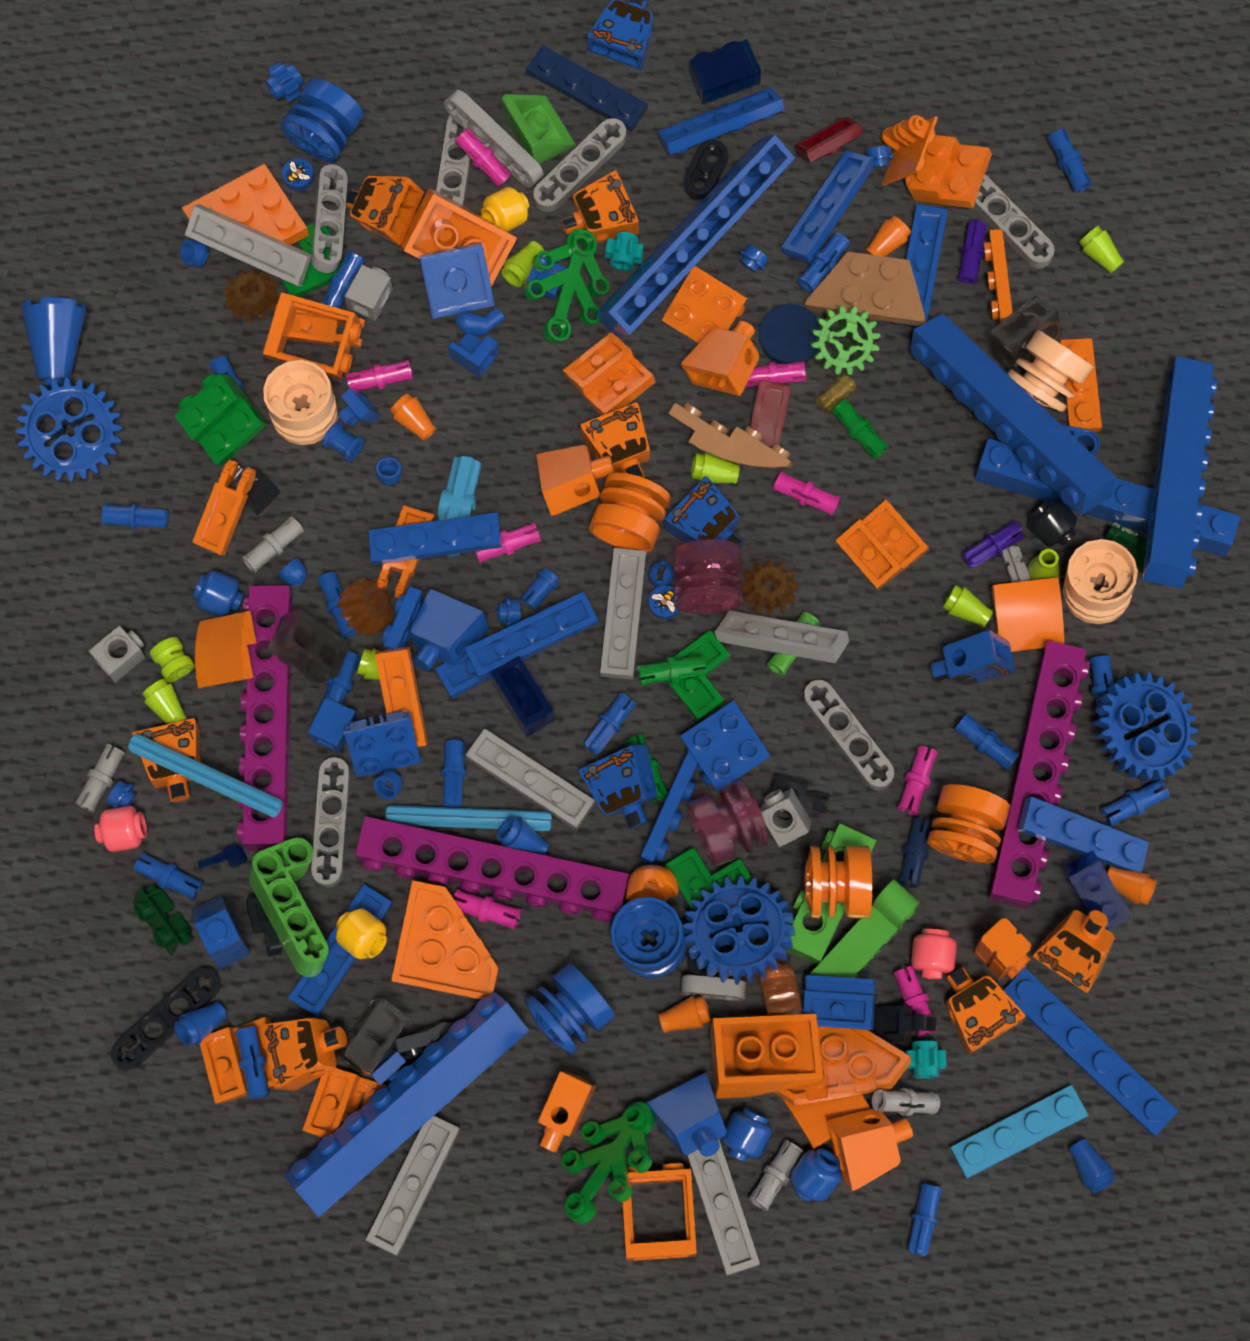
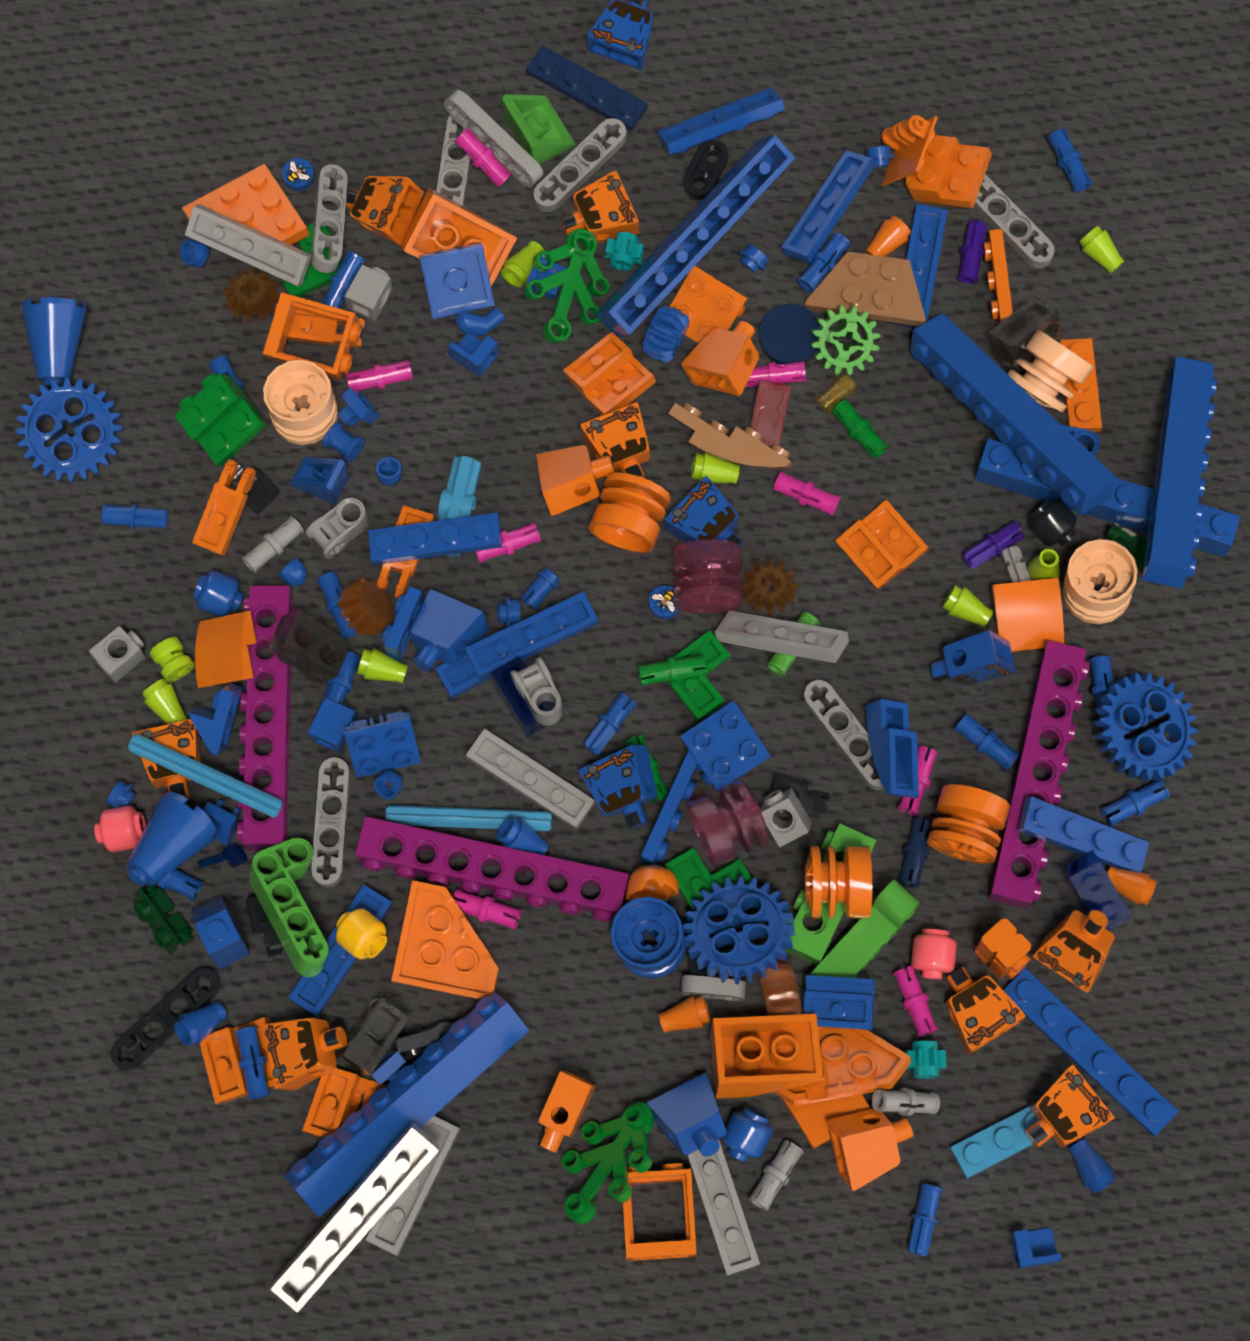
light grey pin [75,744,125,813] -> none
blue gear [265,62,304,103] -> none
blue wheel [280,78,364,162] -> none
orange plate [375,647,428,747] -> none
orange cone [390,393,437,442] -> none
blue axle [440,740,467,808] -> none
yellow head [481,187,529,232] -> none
blue wheel [524,962,615,1056] -> none
light grey plate [600,548,646,680] -> none
blue hinge [648,561,674,587] -> none
clear blue brick [689,39,761,105] -> none
blue head [791,1149,842,1201] -> none
dark red plate [794,117,863,163] -> none
black plate [875,1005,936,1042] -> none
none -> blue cone [126,792,217,886]
none -> blue slope [188,683,243,756]
none -> blue tile [203,800,240,846]
none -> brick [271,1122,439,1313]
none -> blue slope [290,457,349,505]
none -> light grey piece [306,498,369,559]
none -> light grey piece [510,657,563,726]
none -> blue gear [643,306,689,363]
none -> blue slope [866,699,919,799]
none -> blue panel [1010,1228,1062,1270]
none -> torso [1025,1065,1115,1148]

